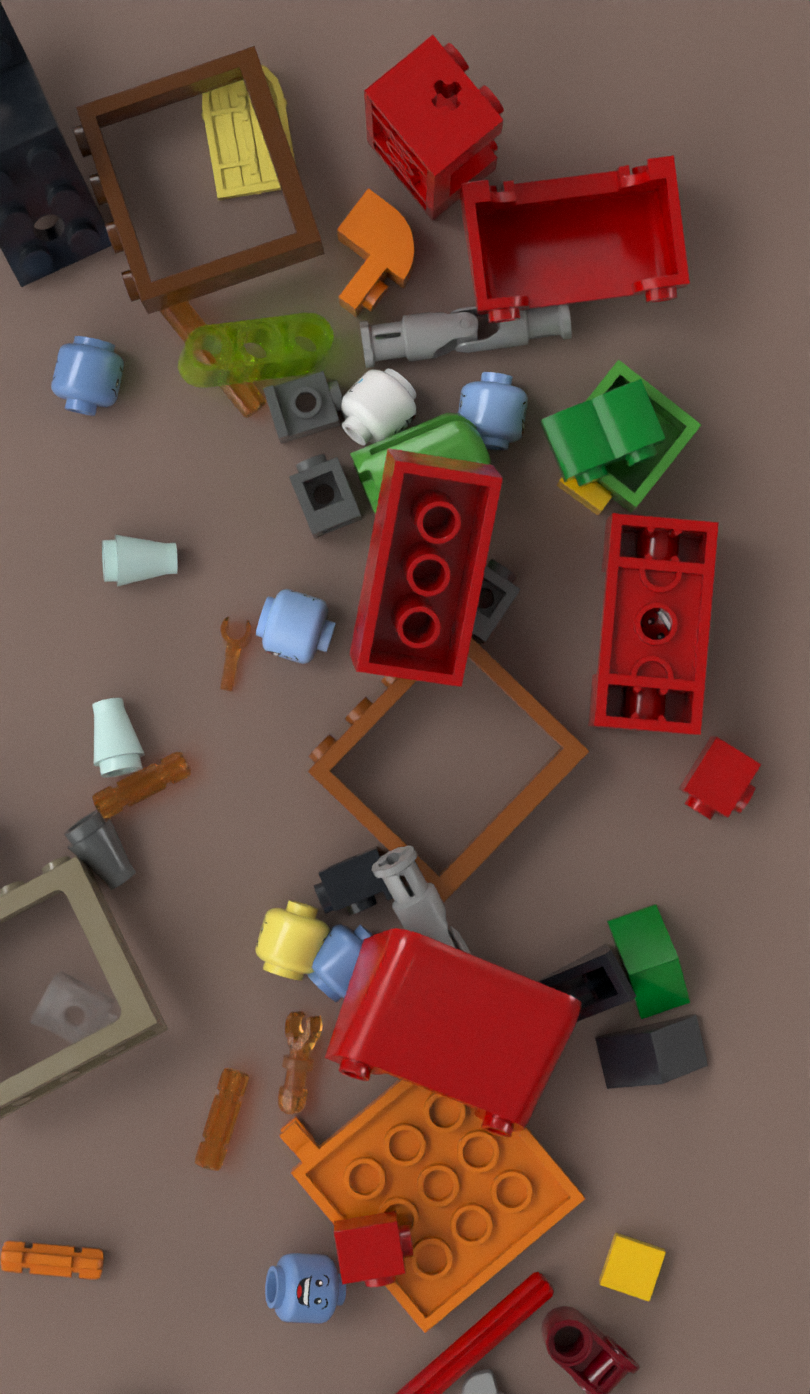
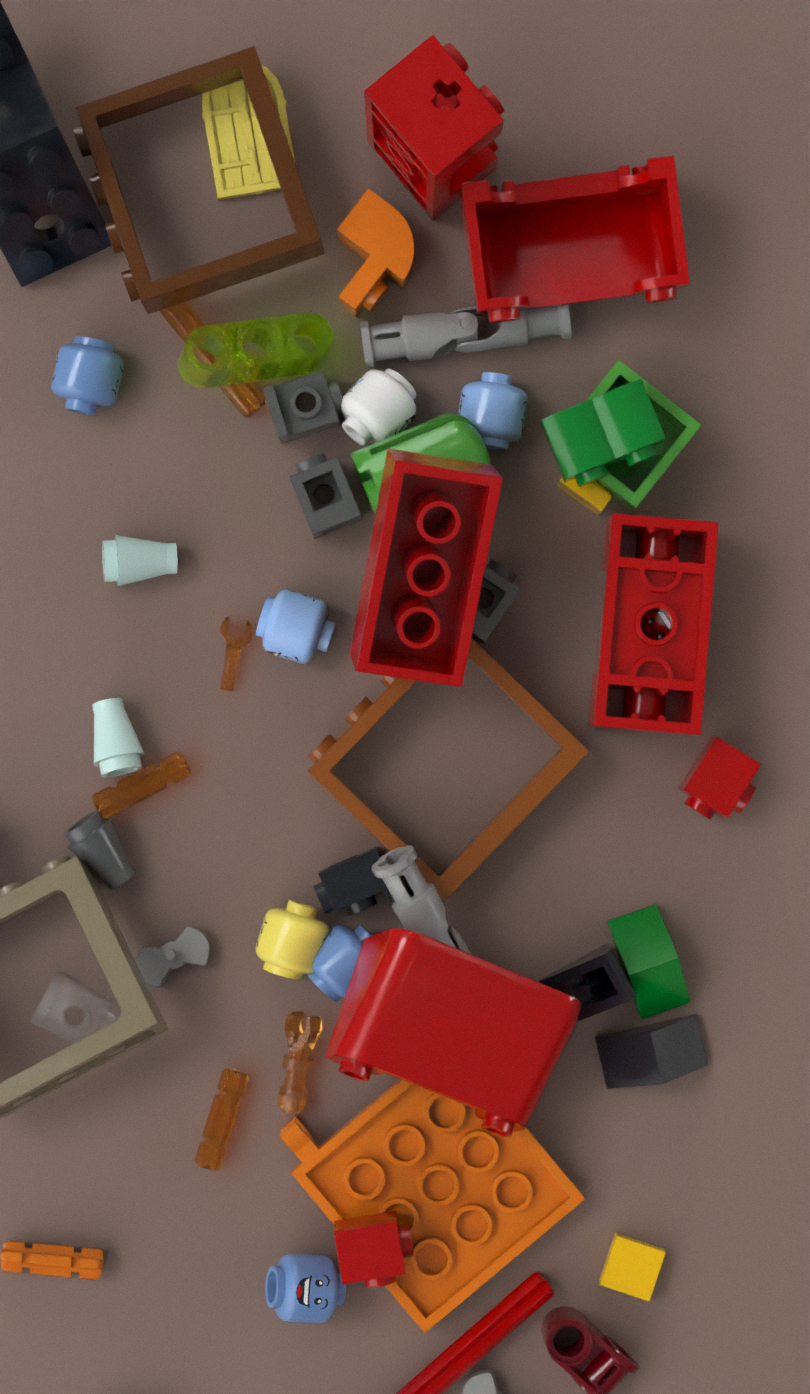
none -> light grey piece [136,926,212,988]

